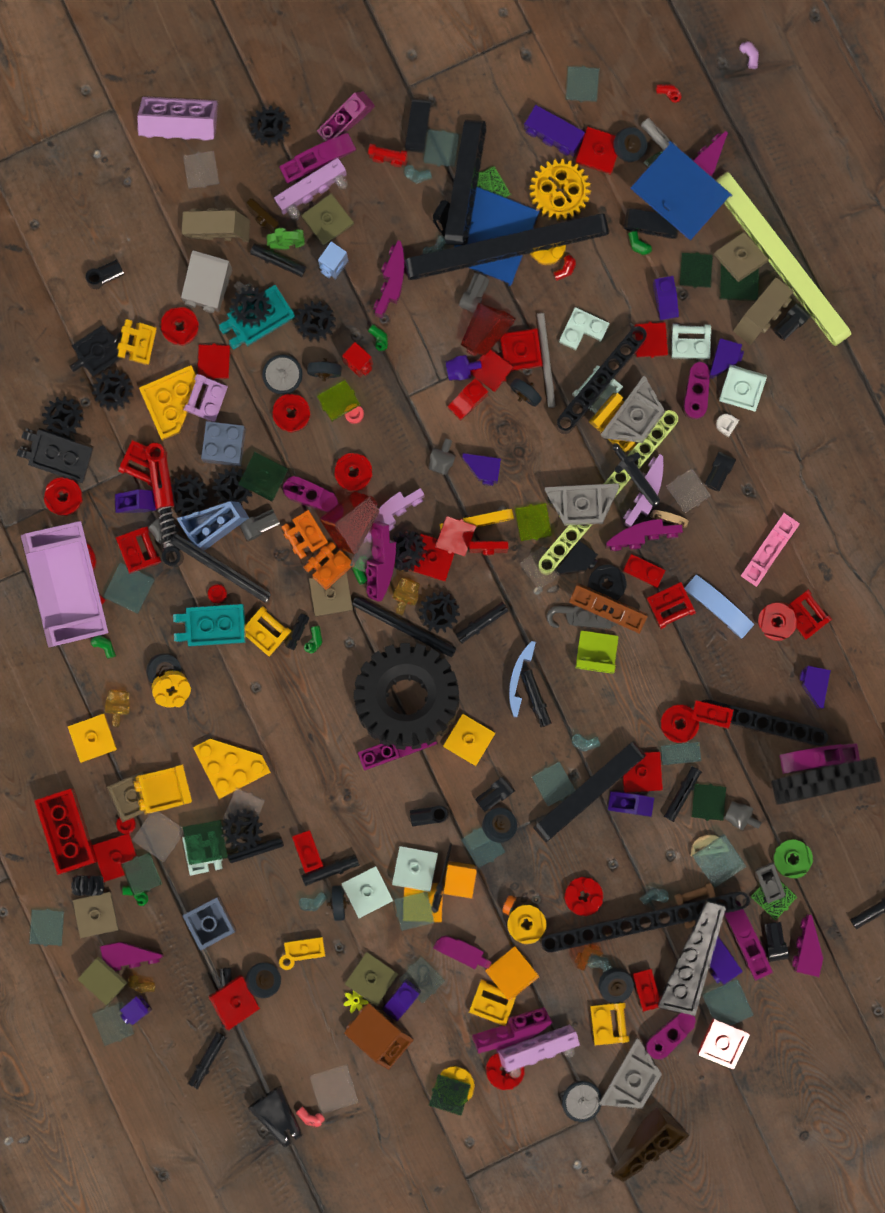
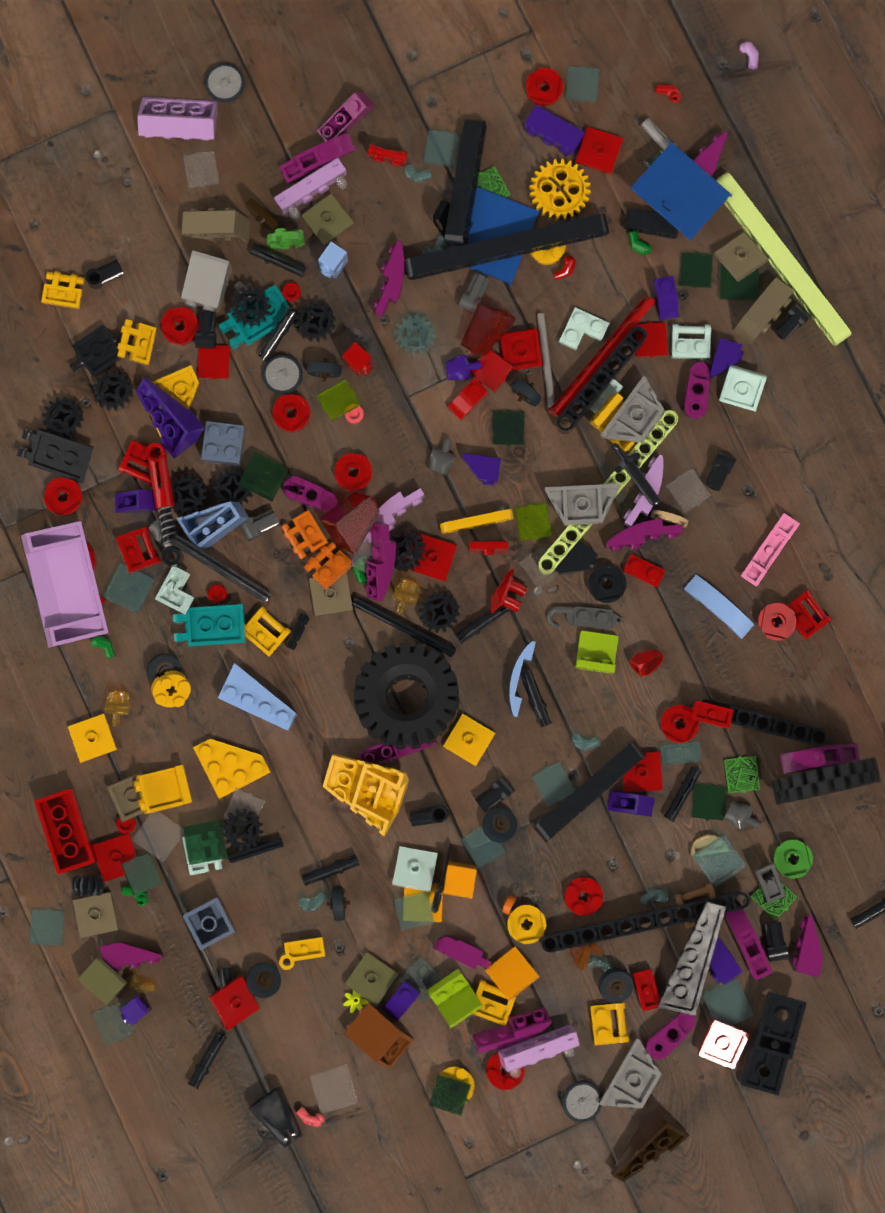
lavender plate [183,374,228,422] -> none
black gear [249,105,291,148] -> none
red plate [292,830,323,873] -> none
green arm [304,626,323,654] -> none
light aqua plate [342,866,393,918] -> none
green arm [368,324,388,351] -> none
black beam [405,97,432,153] -> none
piece [435,515,476,556] -> none
dark orange piece [569,583,648,634] -> none
black wheel [614,127,647,162] -> none
red plate [646,582,696,629] -> none
white tile [716,414,739,437] -> none
dark purple slope [800,666,831,709] -> none
none -> yellow plate [41,271,85,309]
none -> dark purple wedge [136,377,205,458]
none -> light aqua plate [155,567,194,614]
none -> black piece [195,310,217,349]
none -> light grey wheel [205,63,245,102]
none -> light blue wedge [218,663,297,731]
none -> black pin [258,308,299,362]
none -> red tile [282,282,301,302]
none -> yellow wedge [323,754,409,836]
none -> clear light blue gear [394,314,436,356]
none -> lime bracket [426,969,483,1028]
none -> red connector [491,569,528,613]
none -> clear green piece [493,410,524,447]
none -> red plate [526,67,564,106]
none -> red tile [548,297,655,416]
none -> red rock [629,649,664,677]
none -> bright green piece [724,756,760,793]
none -> black bracket [740,991,807,1096]

